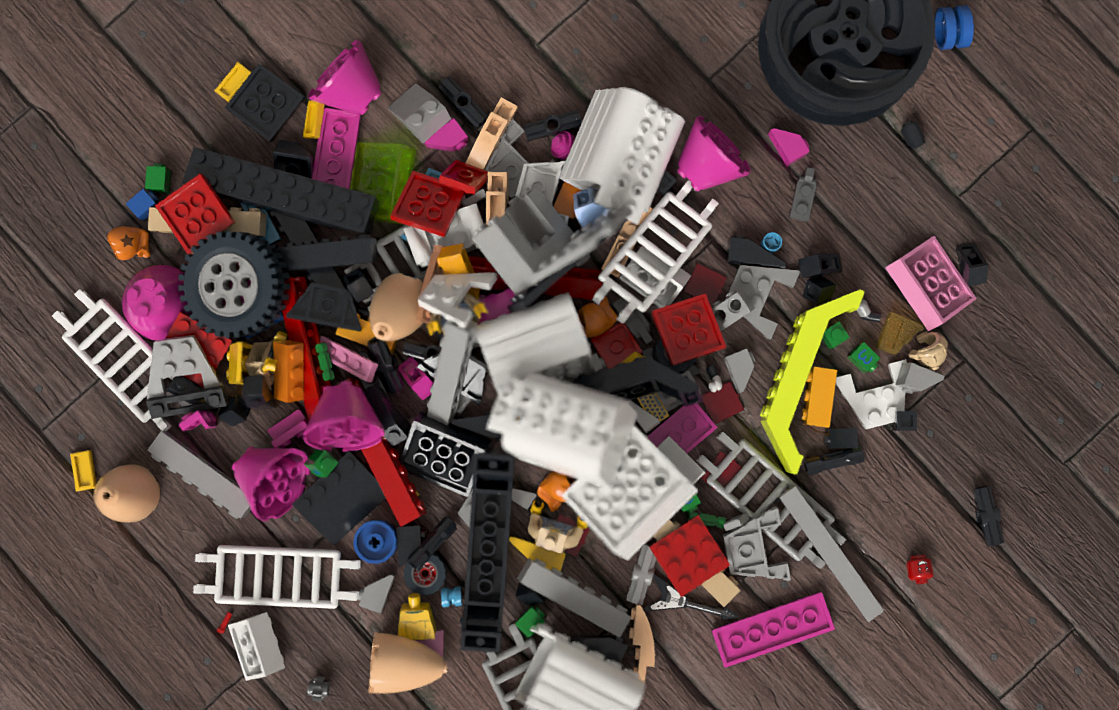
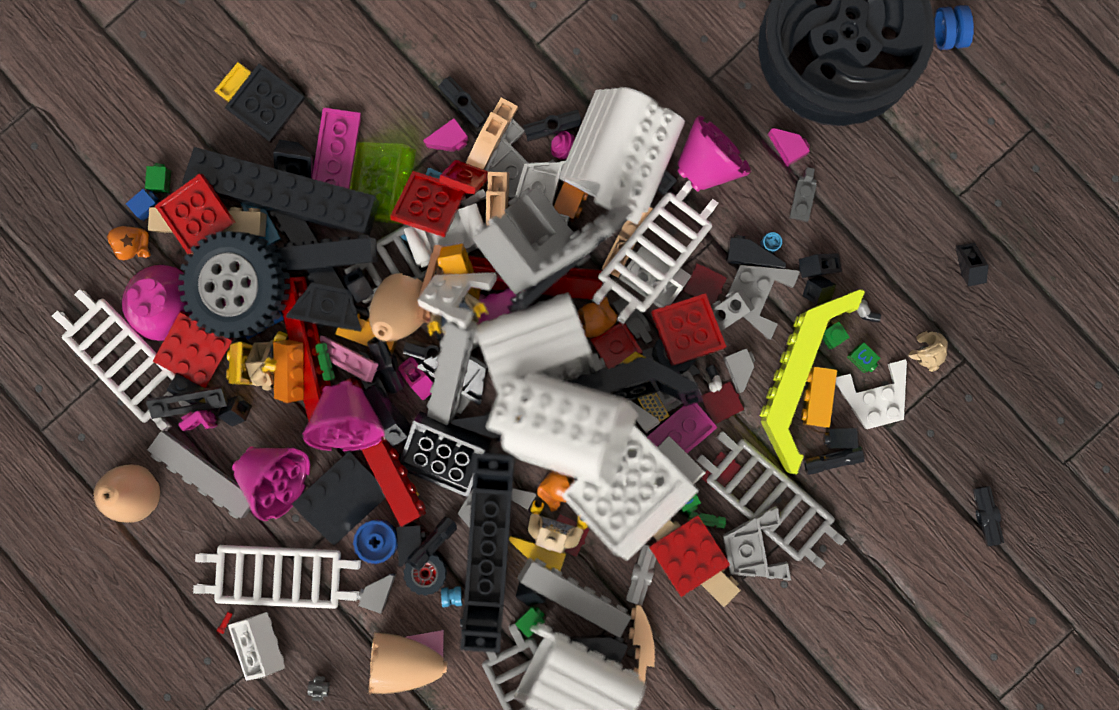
yellow tile [70,450,97,492] -> none
light grey wing [147,335,224,399] -> none
black slope [243,375,277,410] -> none
dark pink bracket [268,409,309,448] -> none
yellow tile [303,100,325,139] -> none
green brick [304,450,338,478] -> none
dark pink cone [308,39,382,115] -> none
light grey slope [388,83,451,143] -> none
yellow torso [398,593,436,640] -> none
light blue slope [573,187,610,228] -> none
piece [644,574,738,619] -> none
dark pink plate [711,592,835,668] -> none
light grey tile [723,513,750,531] -> none
light grey tile [778,485,884,622] -> none
clear yellow wing [876,312,924,355] -> none
bright pink slope [886,236,977,331] -> none
black panel [892,411,917,431] -> none
light grey slope [895,363,945,394] -> none
black brick [900,120,926,150] -> none
red head [906,555,934,584] -> none

